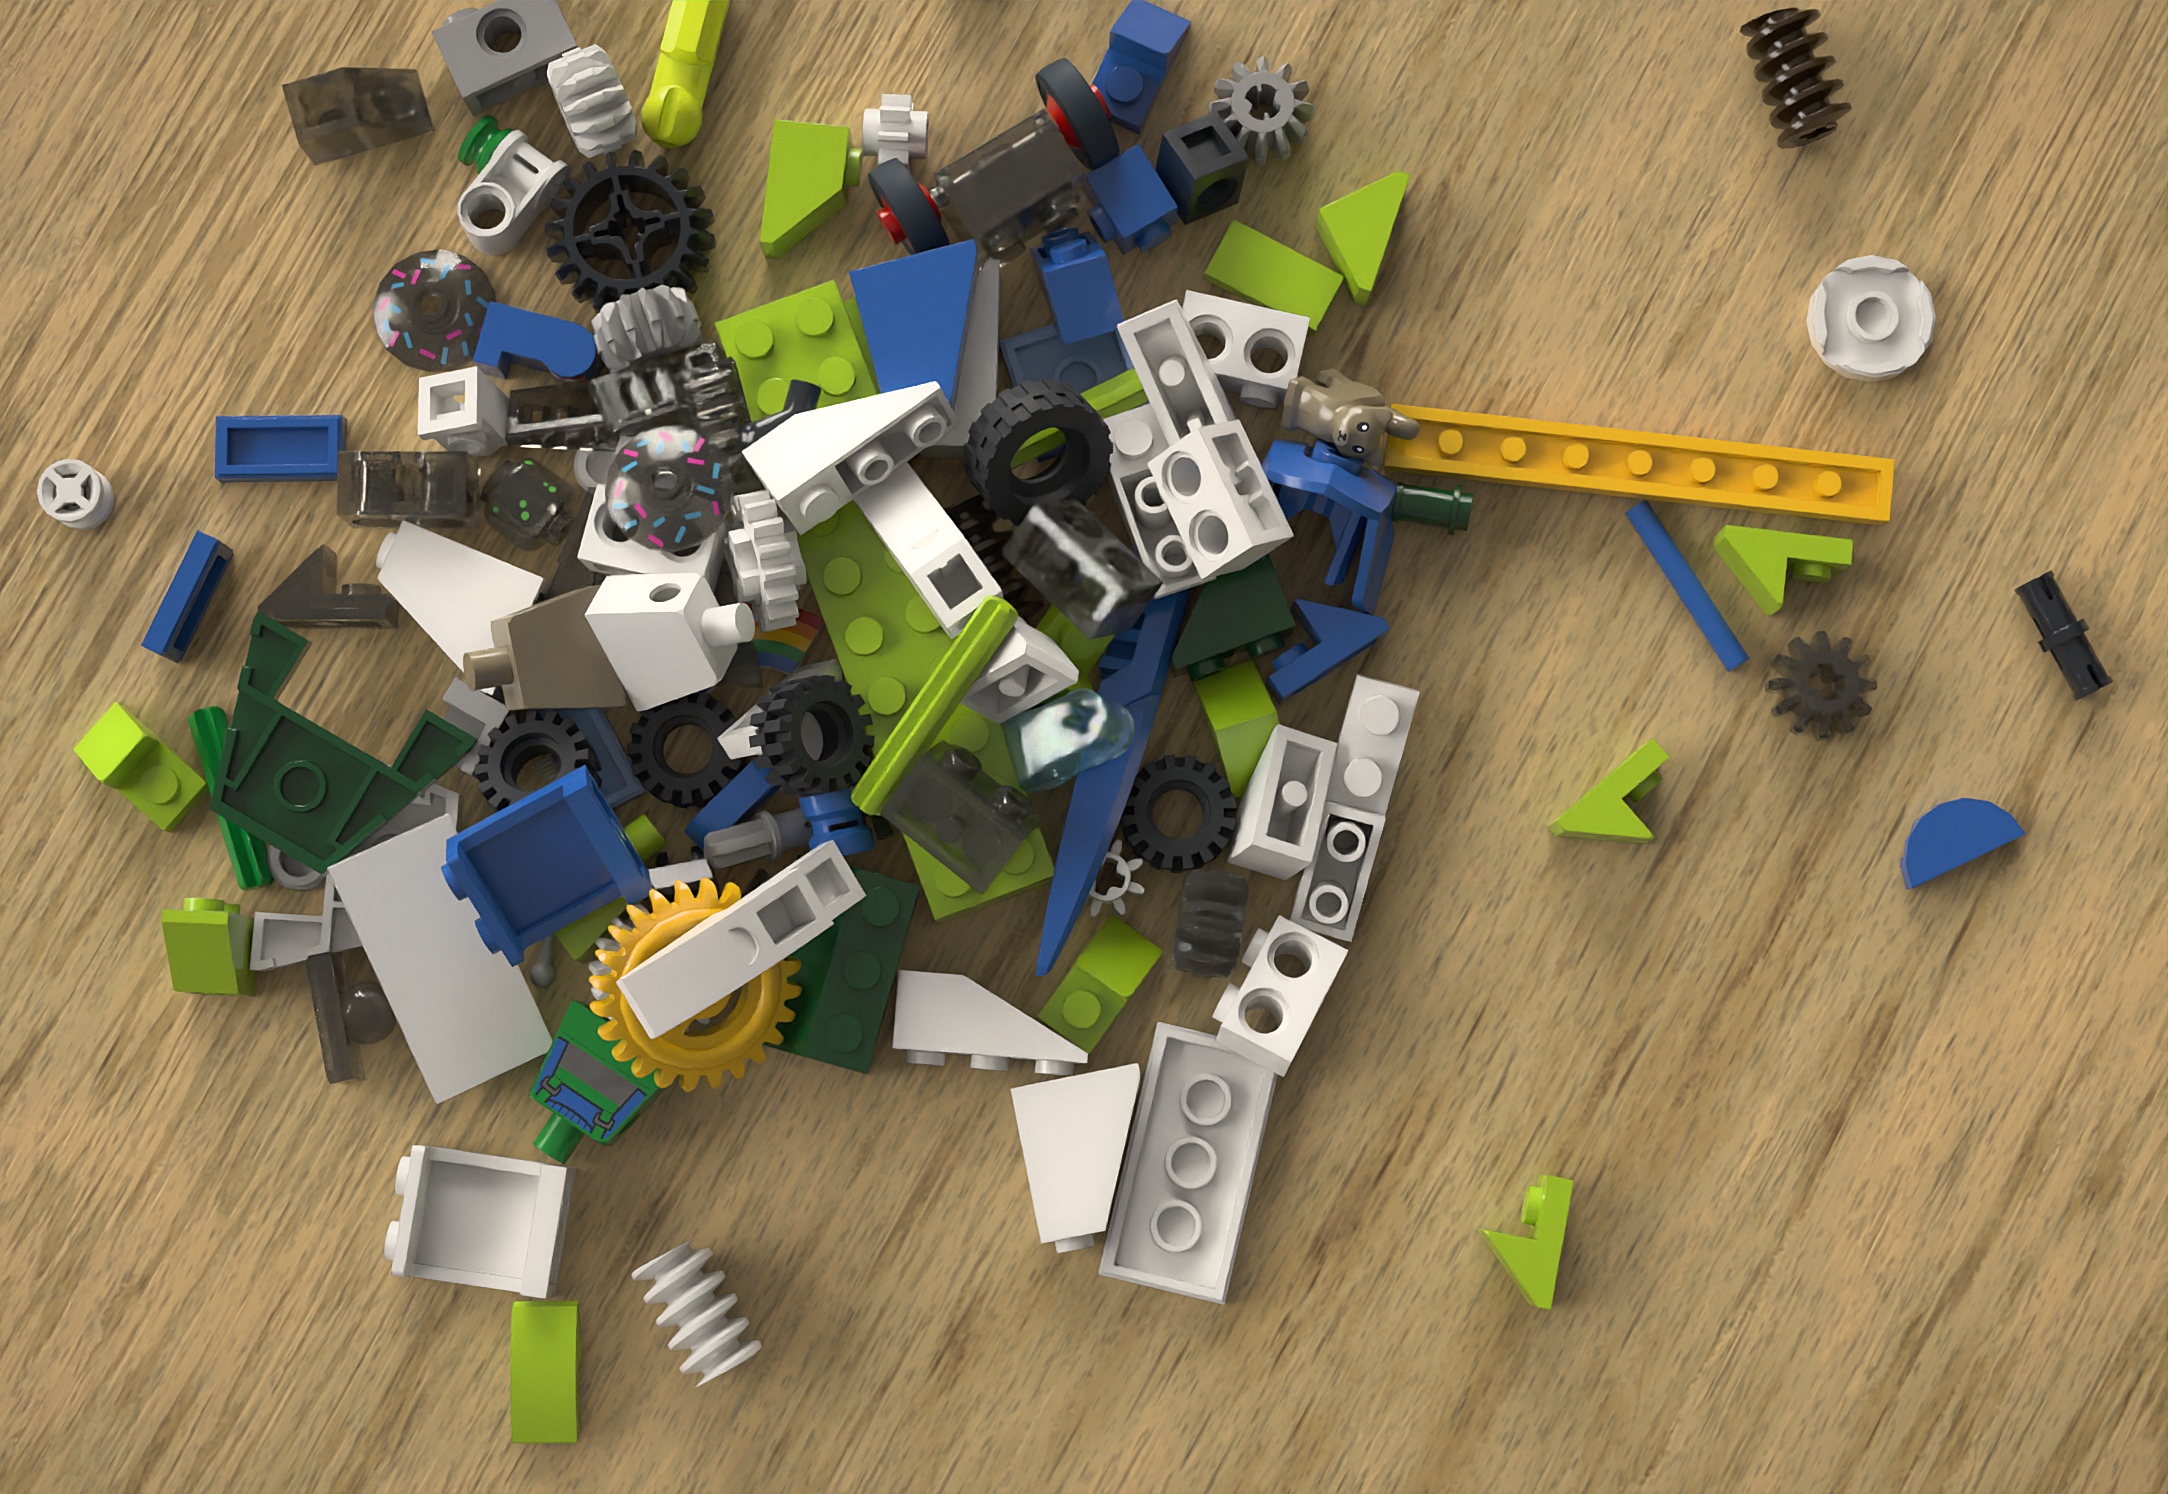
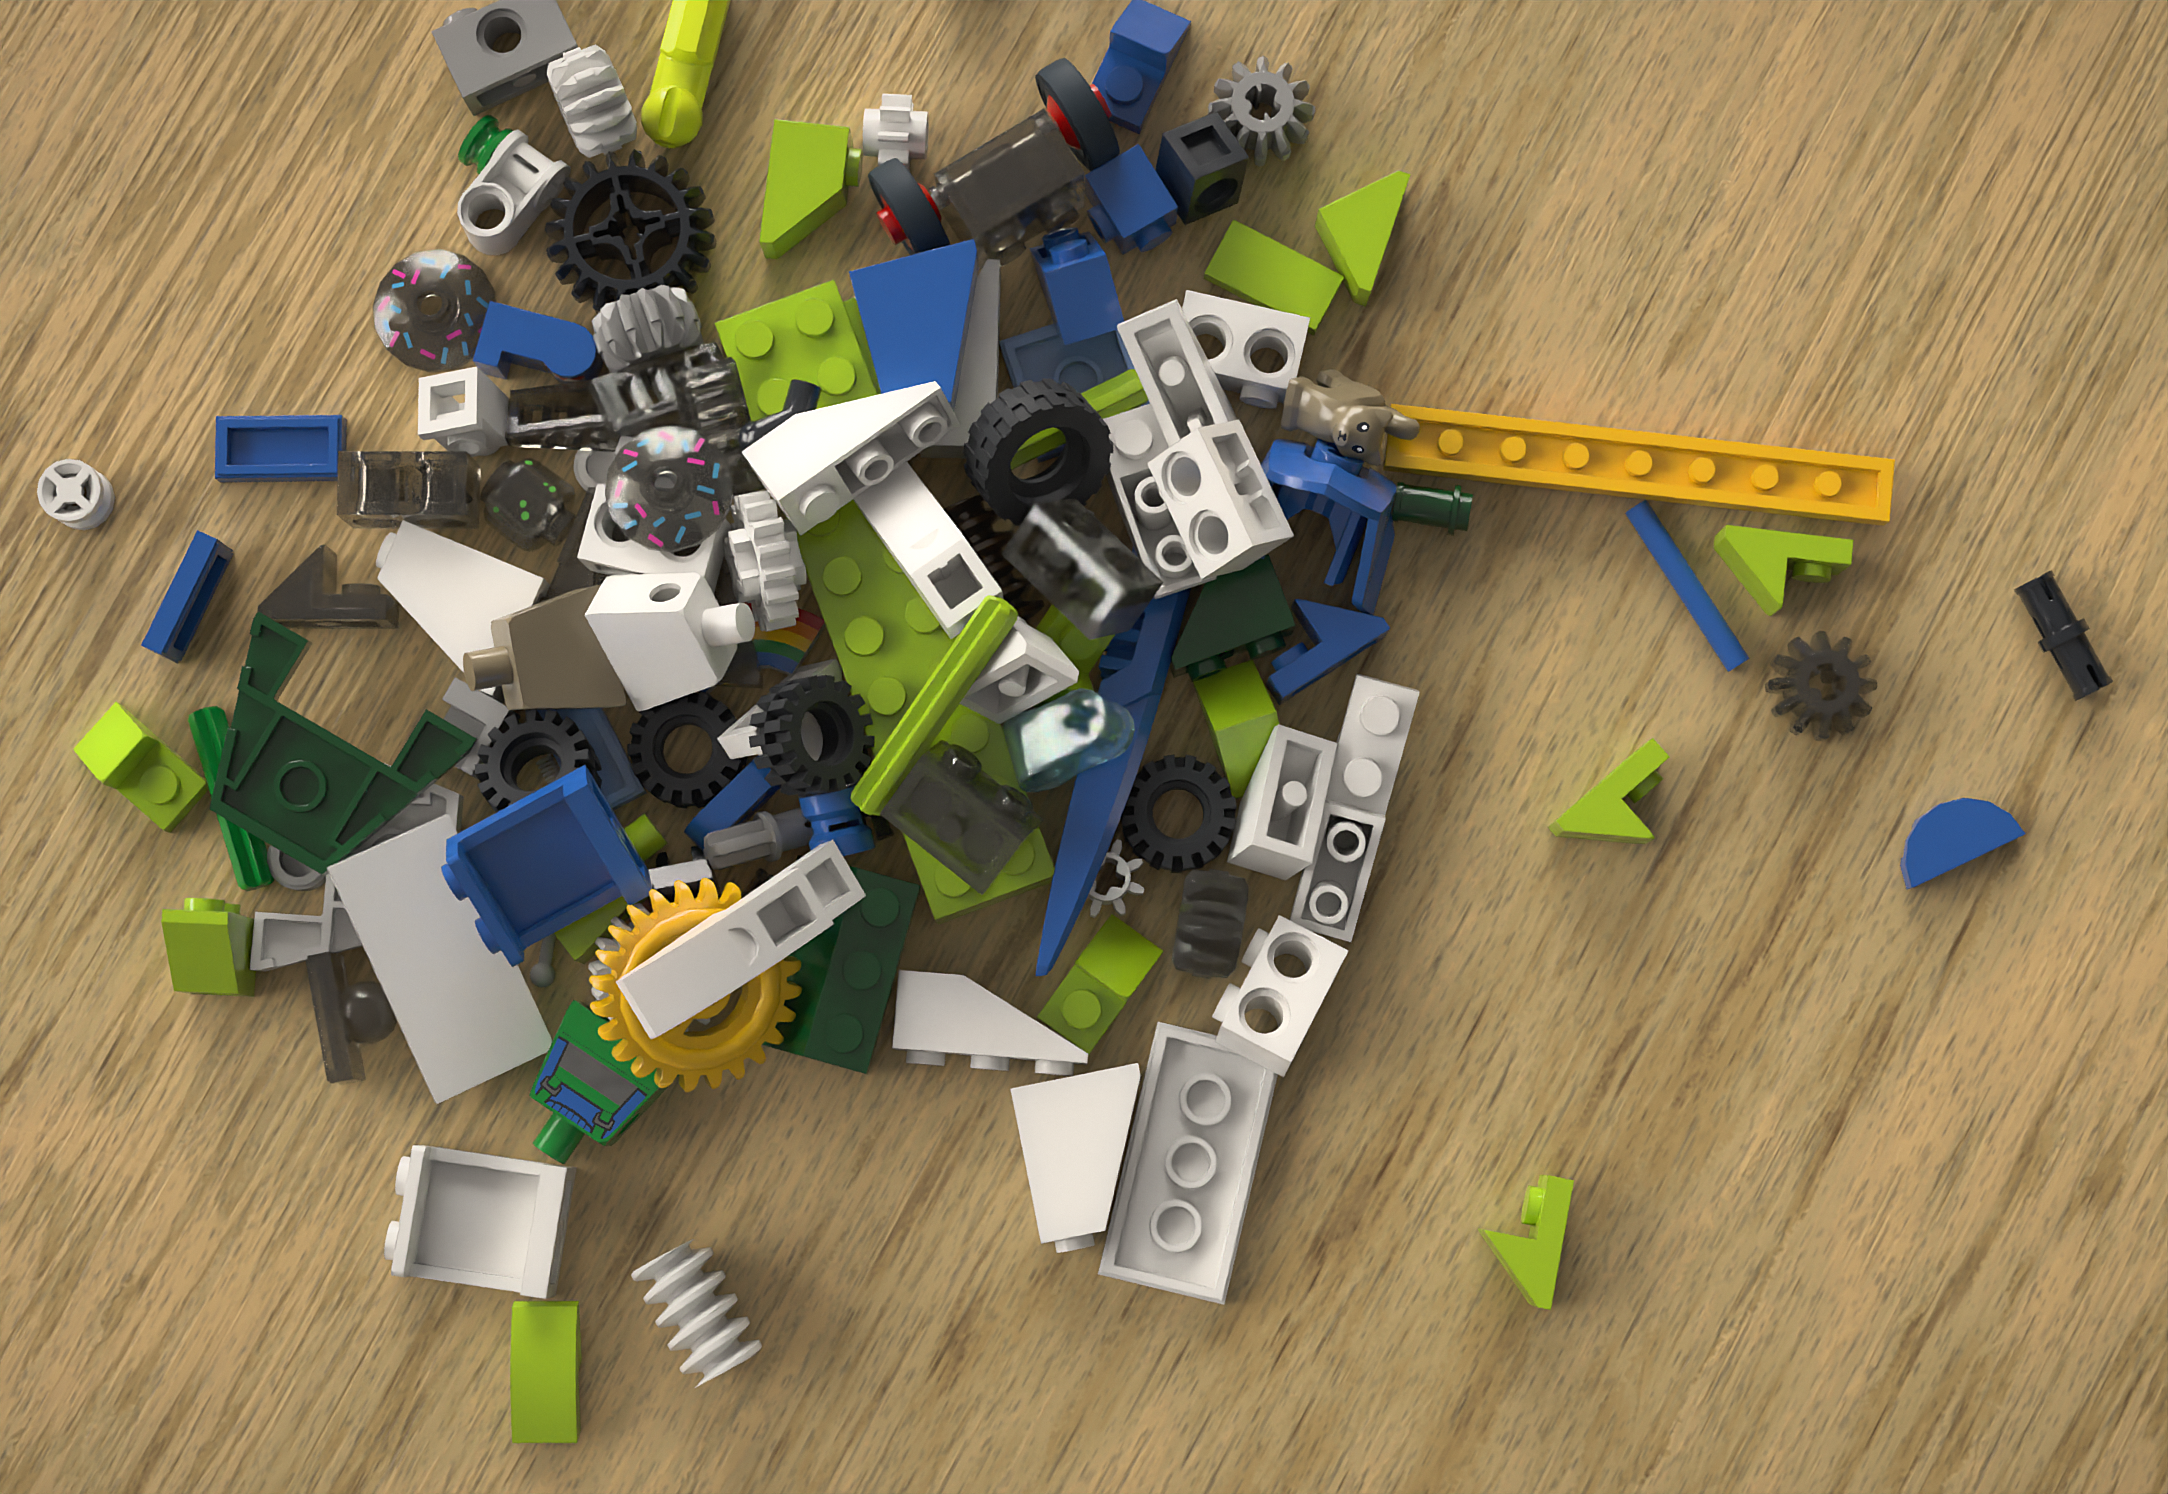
clear smoke slope [282,67,435,166] -> none
dark brown piece [1740,7,1852,149] -> none
white tile [1806,255,1936,383] -> none

